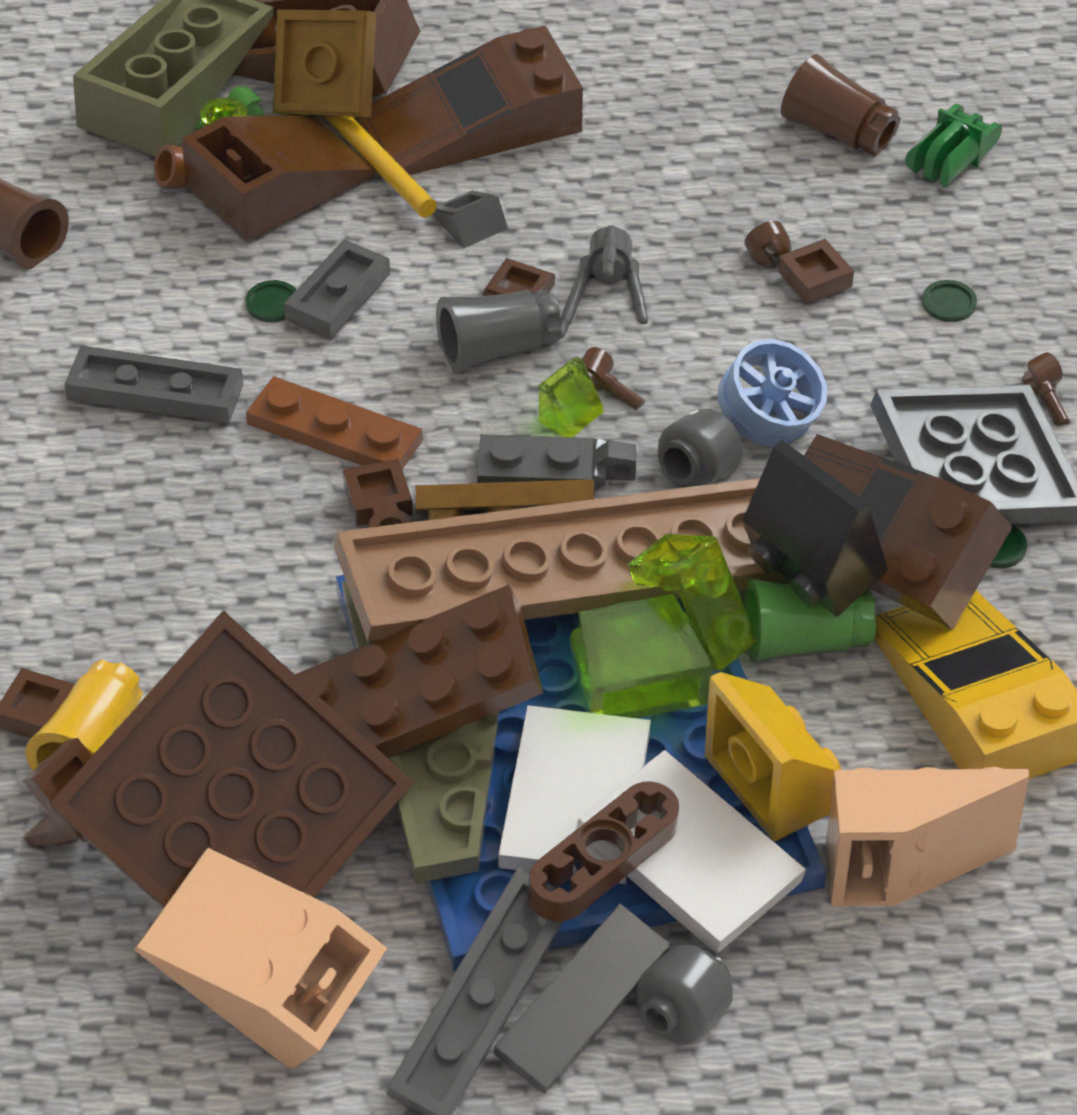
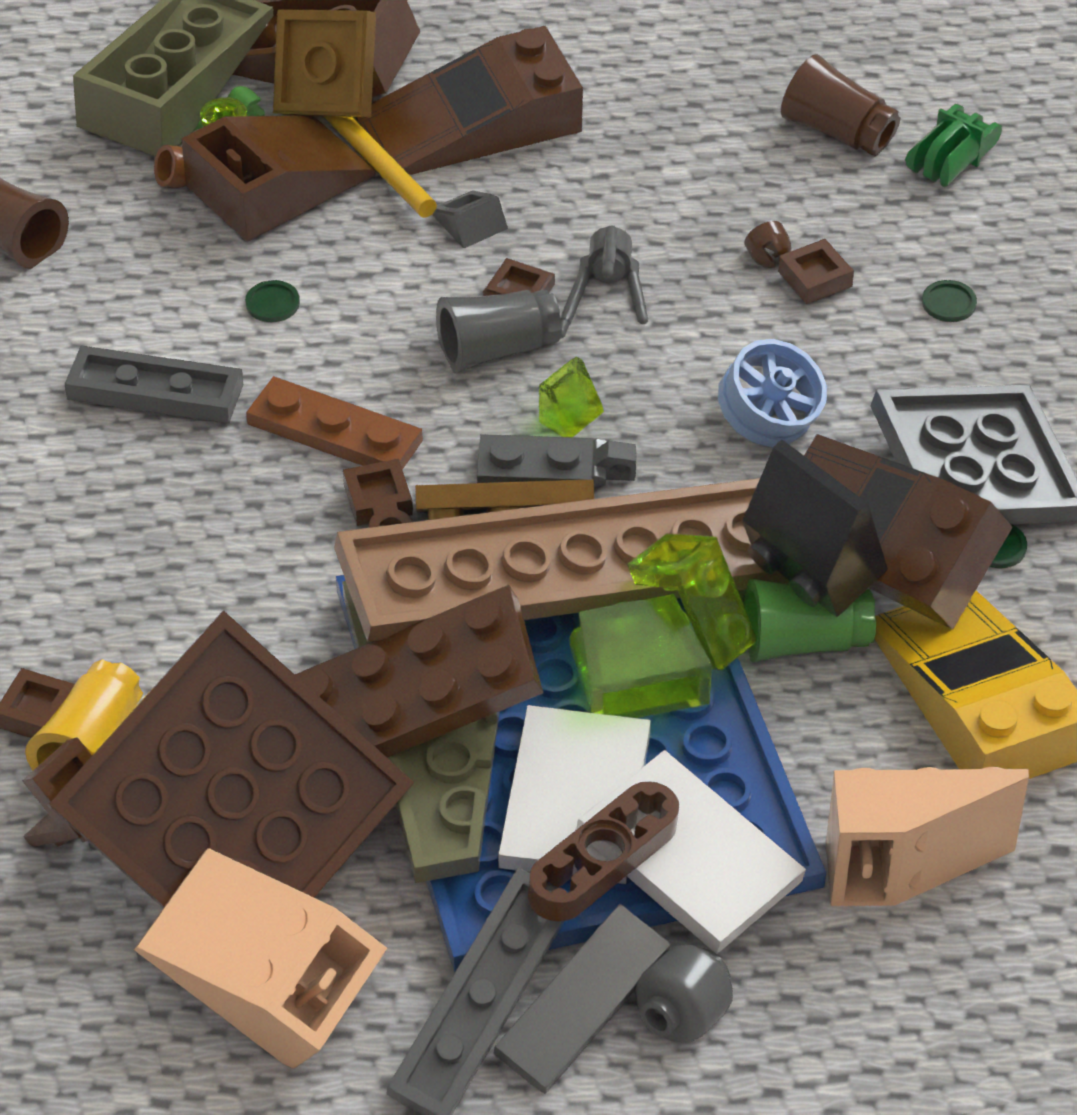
dark grey plate [284,239,390,339] -> none
reddish brown hand [577,347,645,410] -> none
dark grey head [657,408,742,488] -> none
yellow slope [705,672,842,842] -> none
reddish brown hand [1022,352,1070,426] -> none

